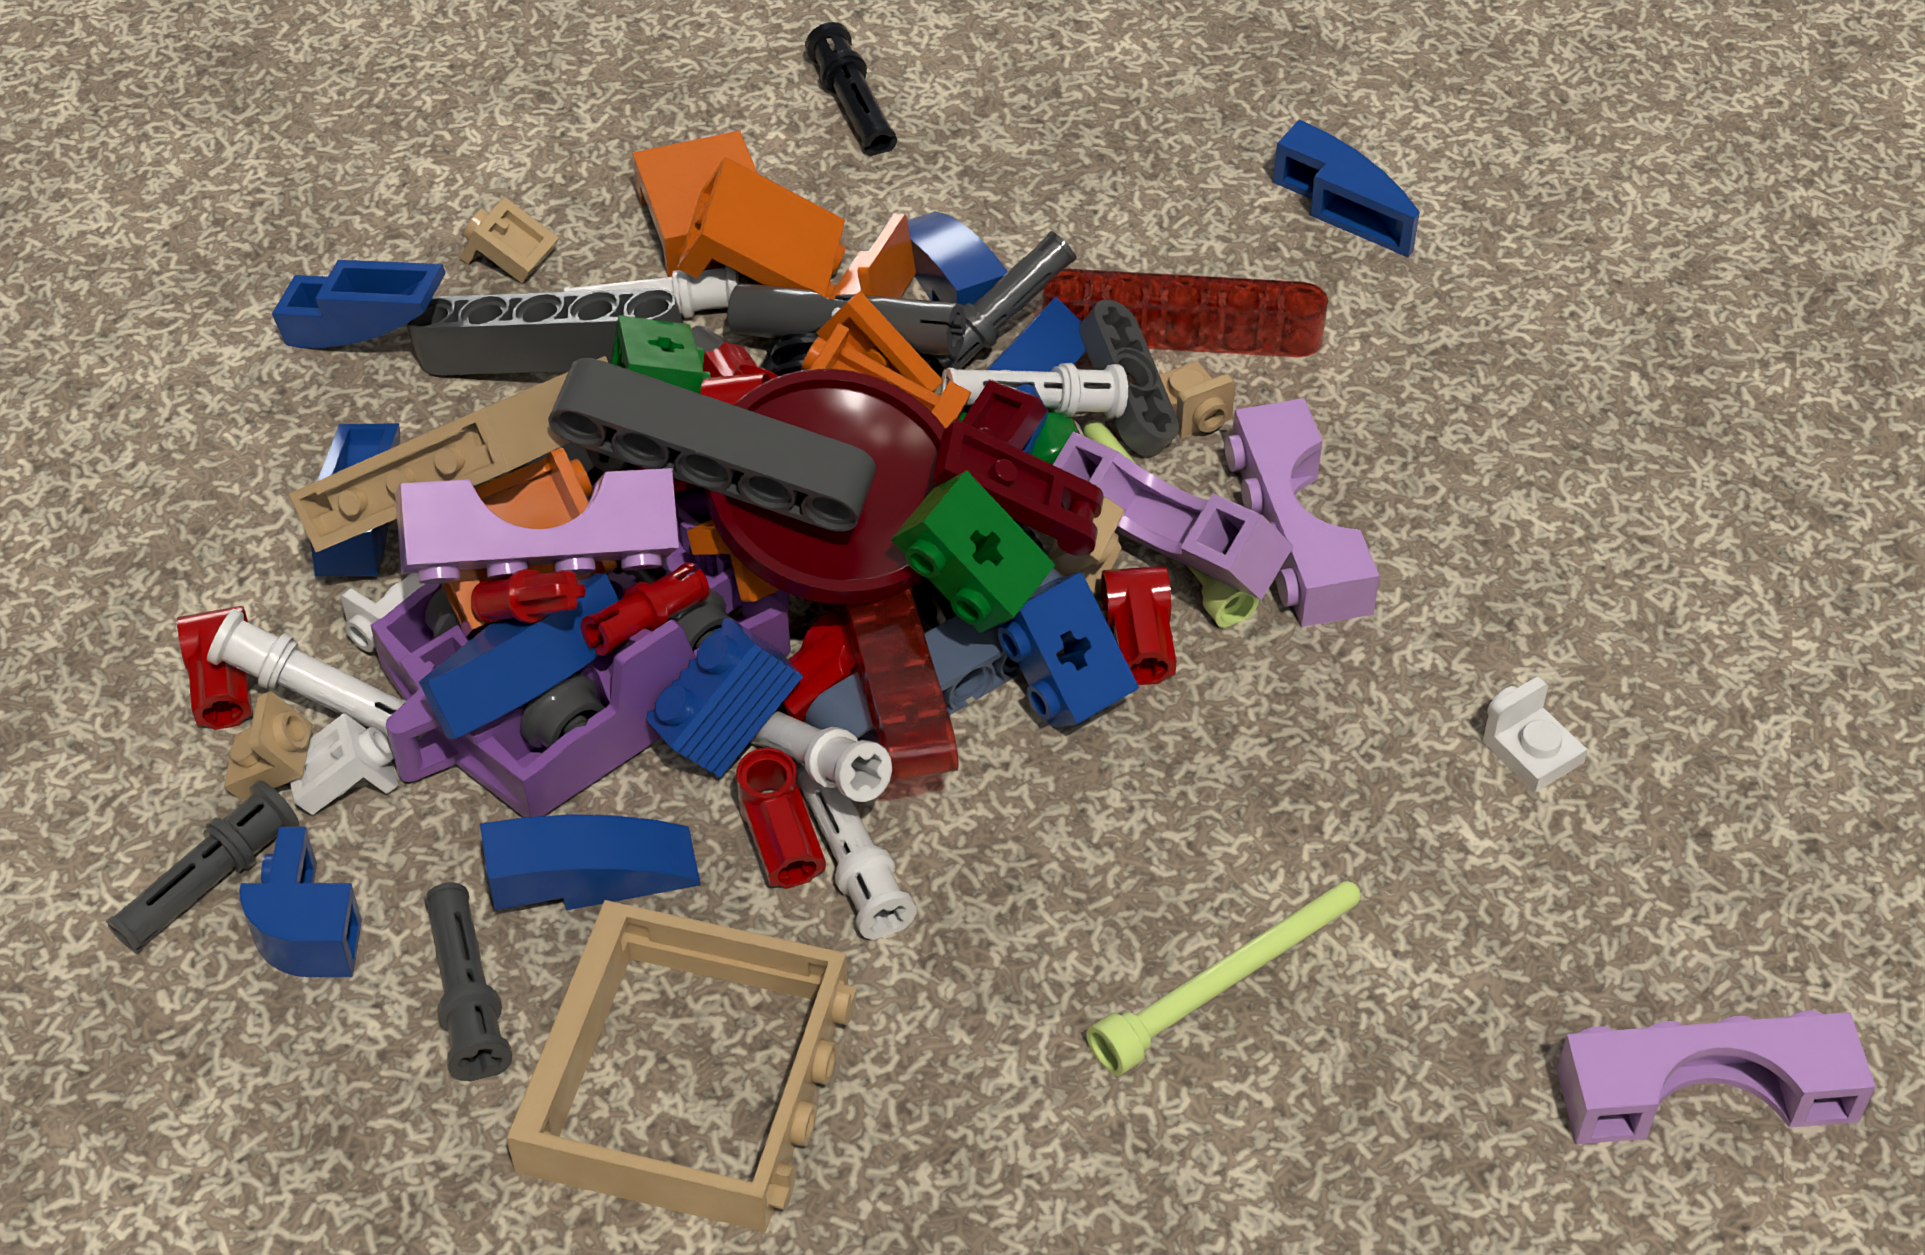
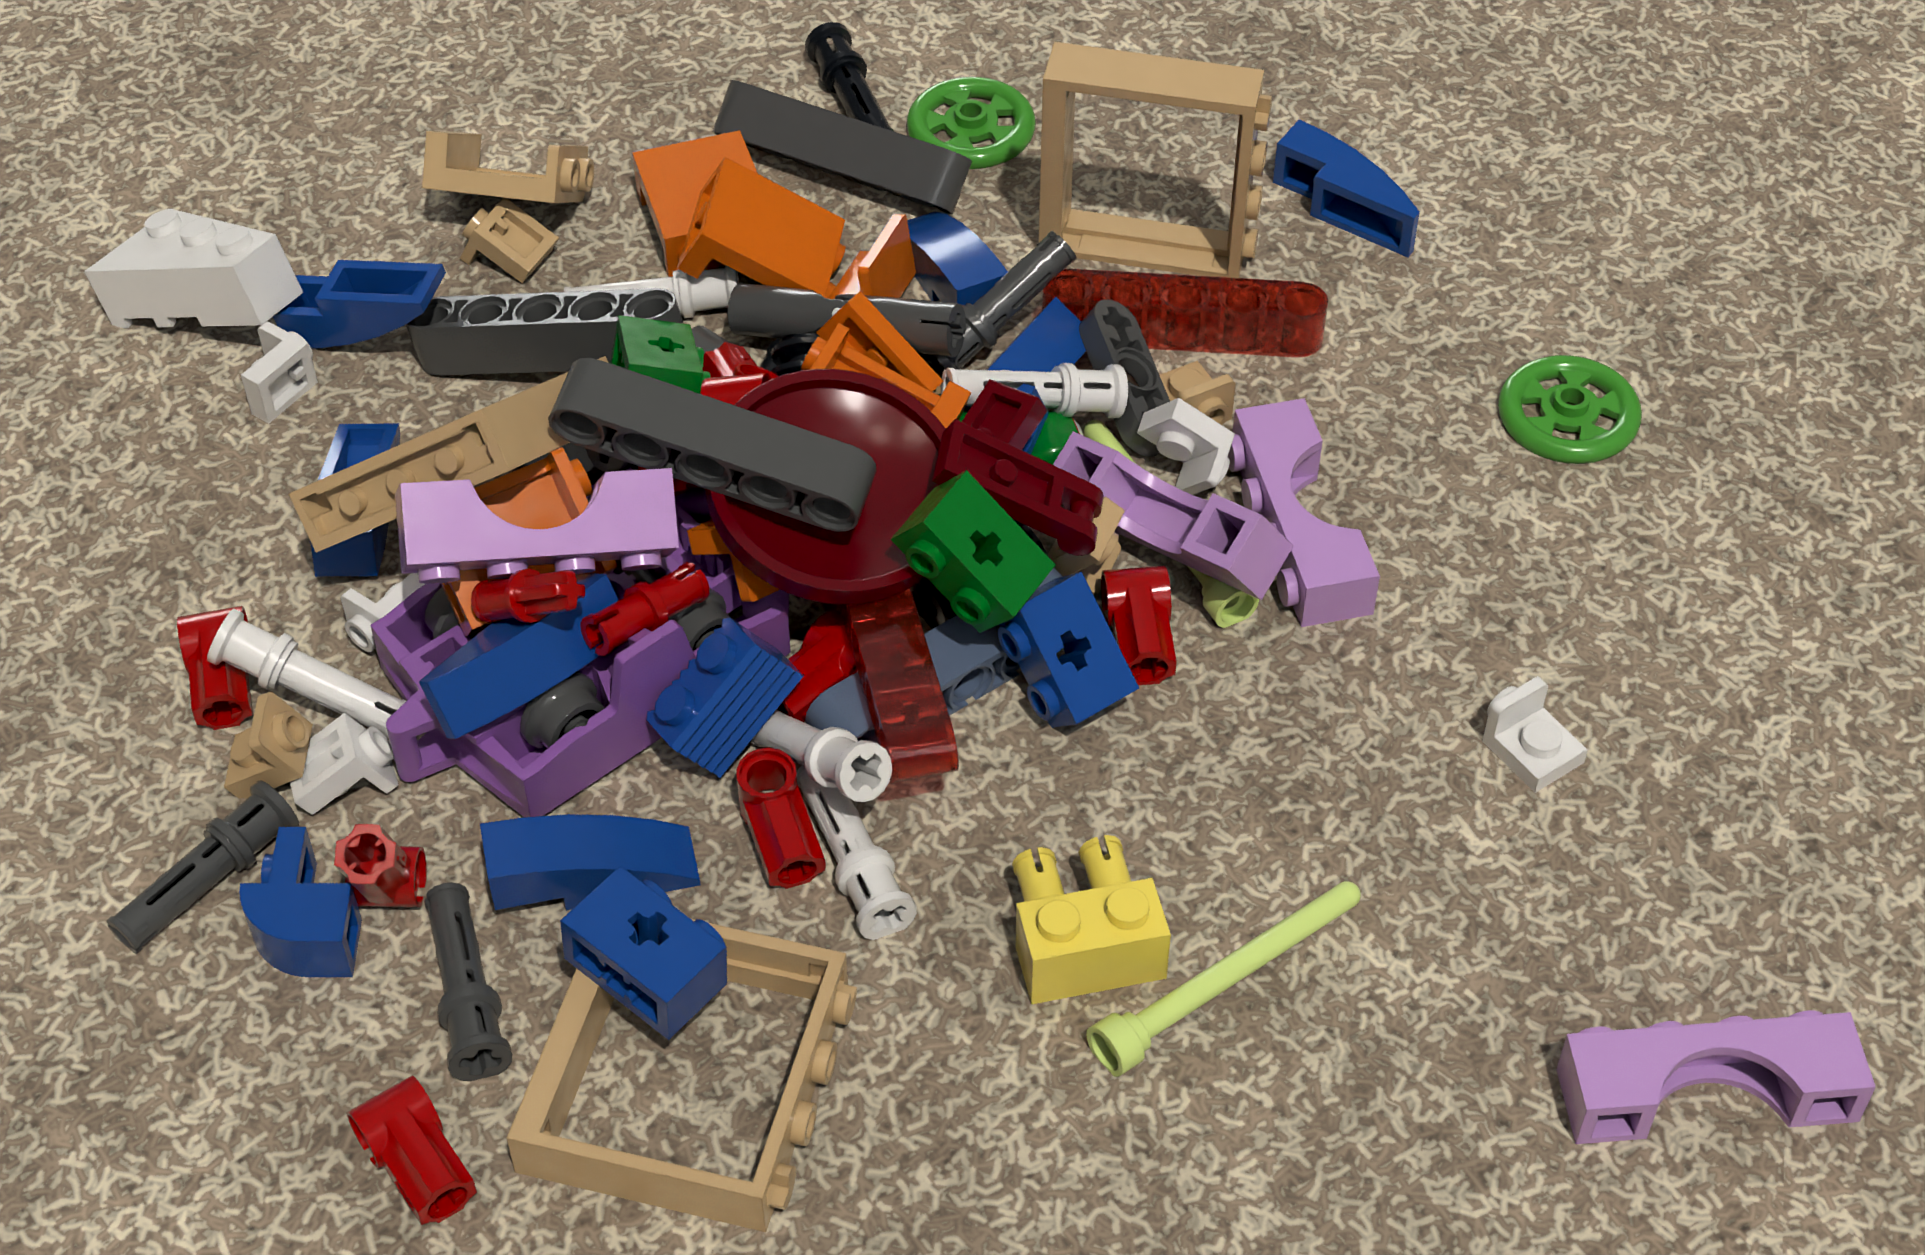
none -> white wedge [84,209,303,328]
none -> white bracket [241,321,318,424]
none -> red piece [334,824,427,907]
none -> red piece [346,1076,477,1225]
none -> tan panel [422,131,594,203]
none -> blue brick [560,866,727,1040]
none -> dark grey beam [712,80,972,214]
none -> bright green plate [906,77,1036,169]
none -> light yellow brick [1012,835,1171,1004]
none -> tan window [1039,41,1272,281]
none -> white bracket [1137,398,1235,495]
none -> bright green plate [1498,355,1642,464]

